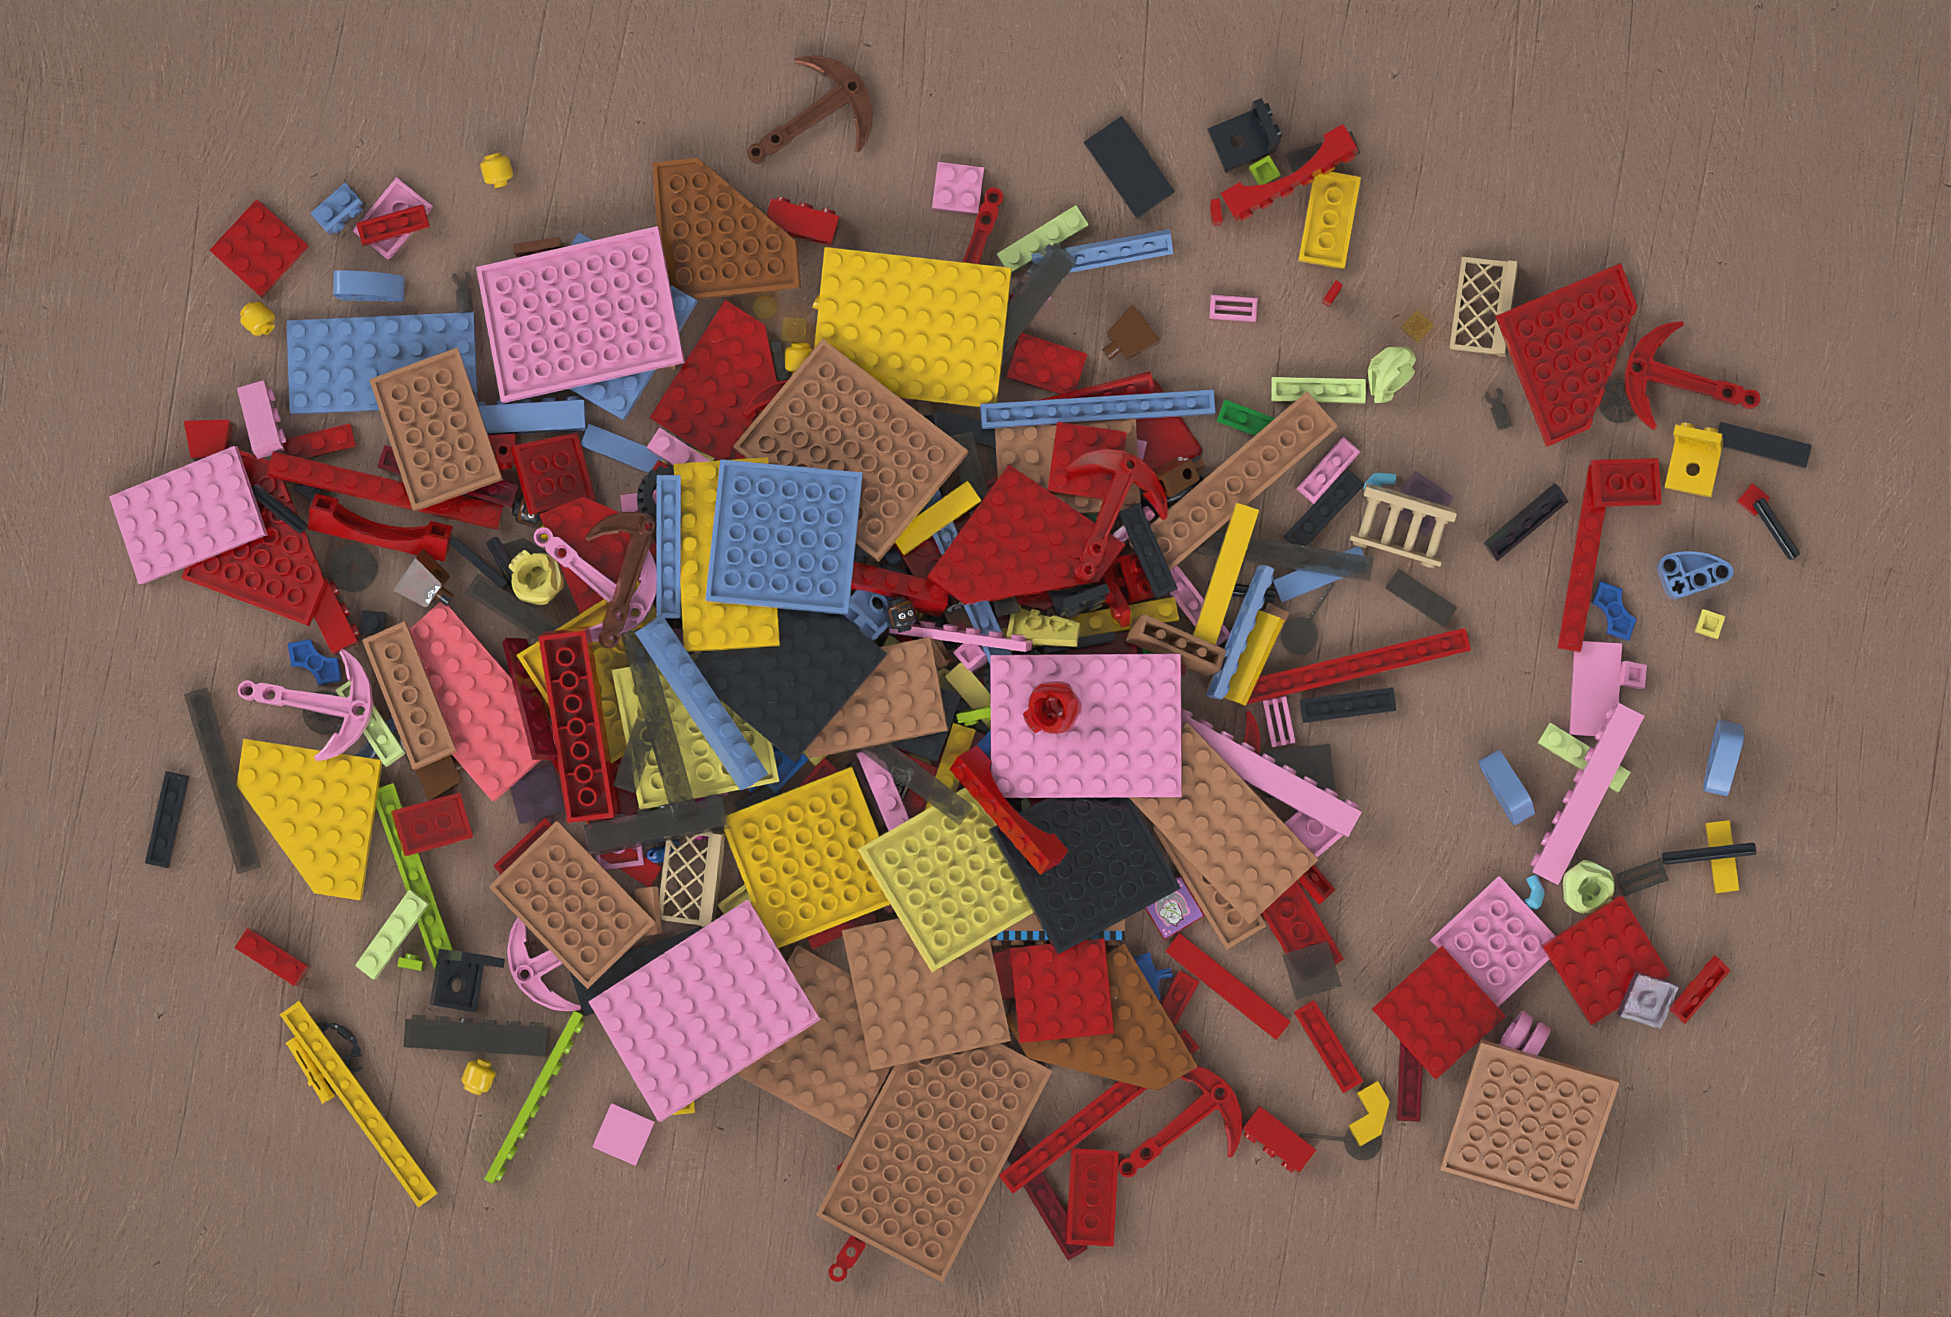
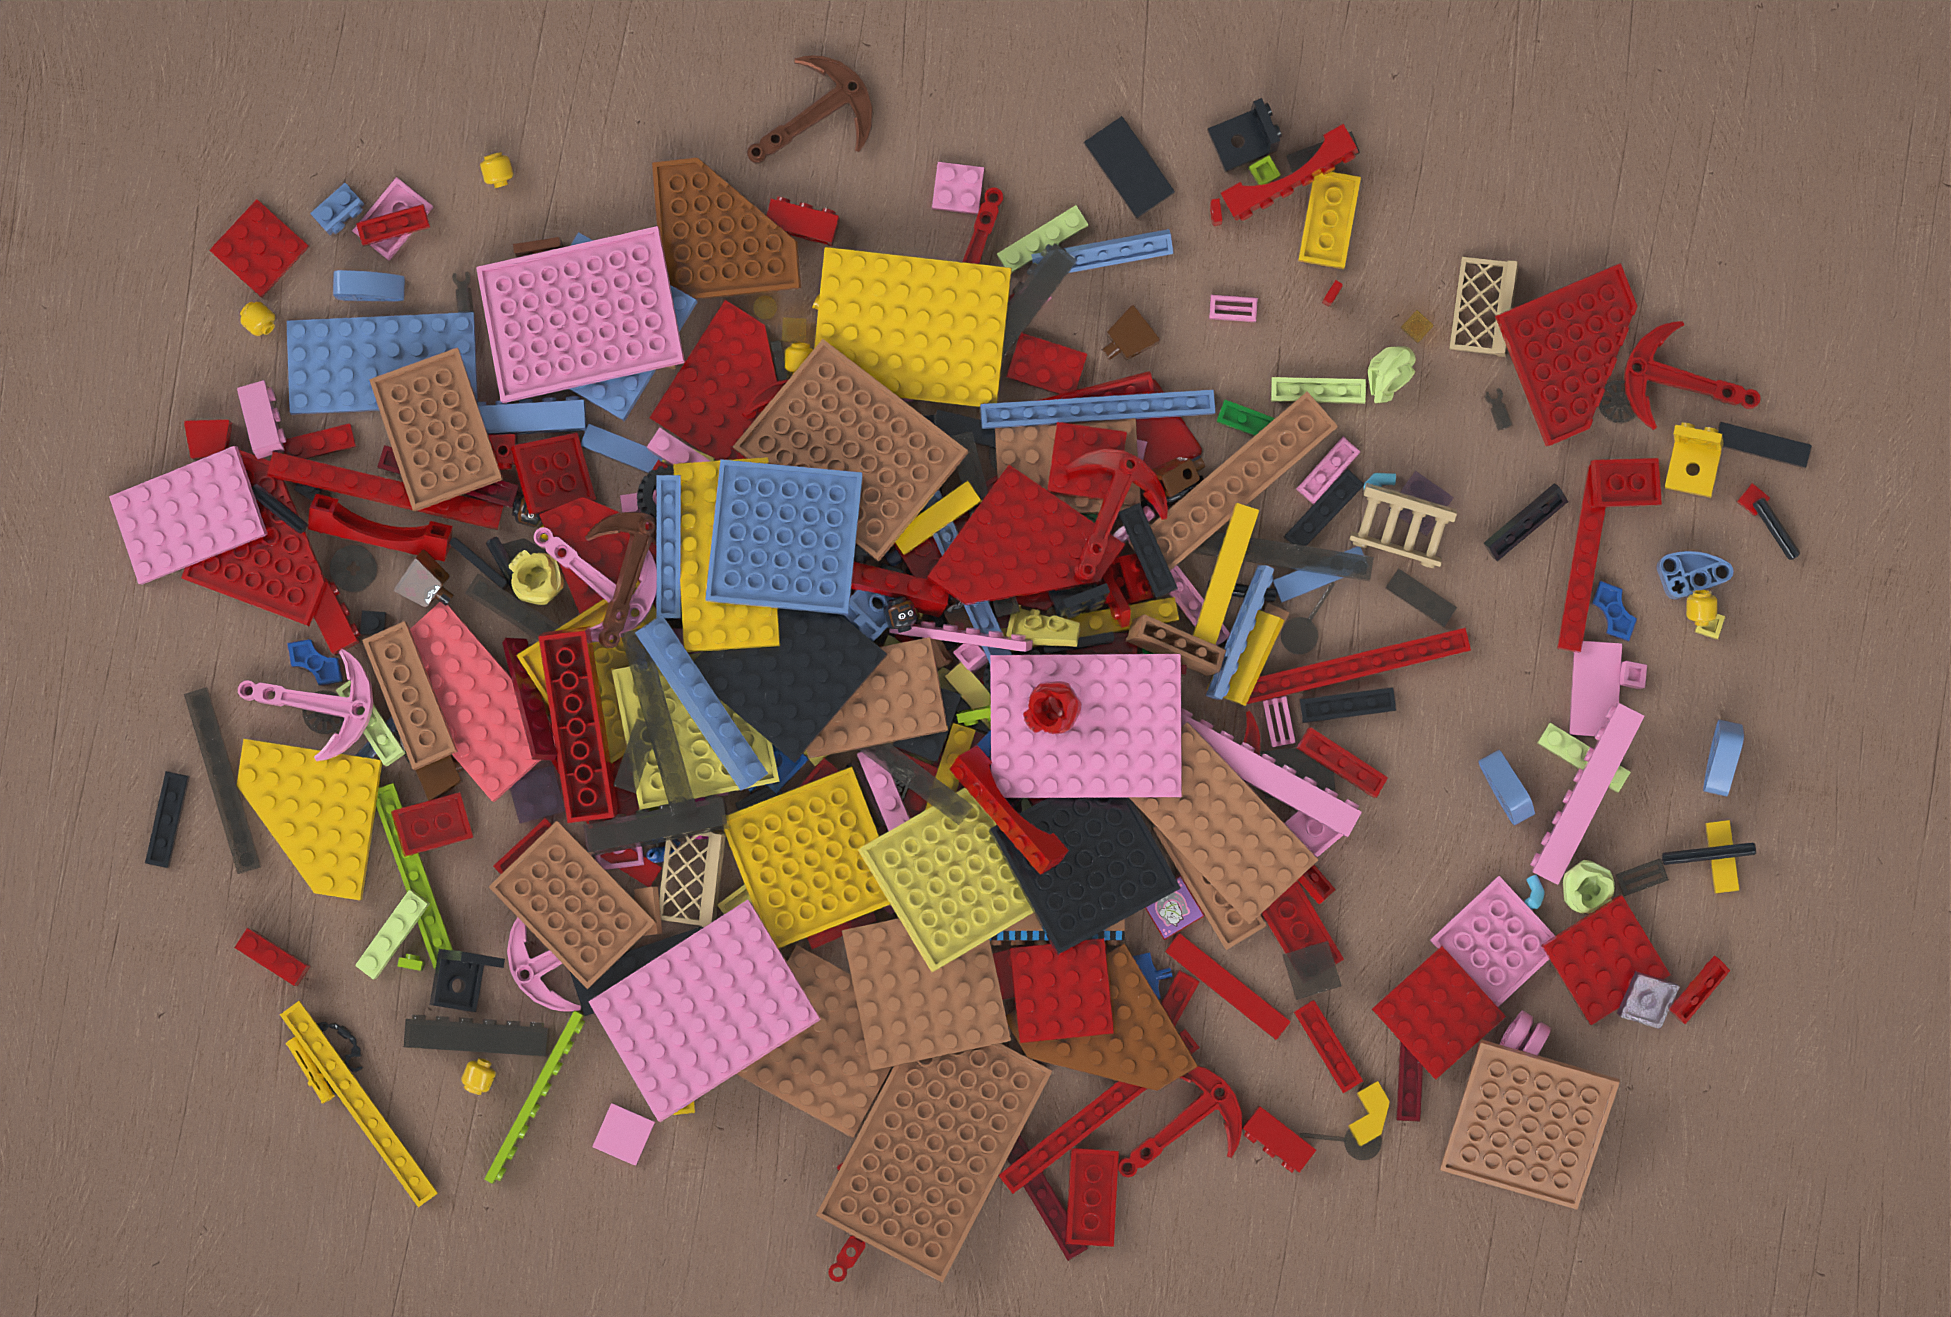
none -> red plate [1297,727,1388,798]
none -> yellow head [1686,590,1717,626]

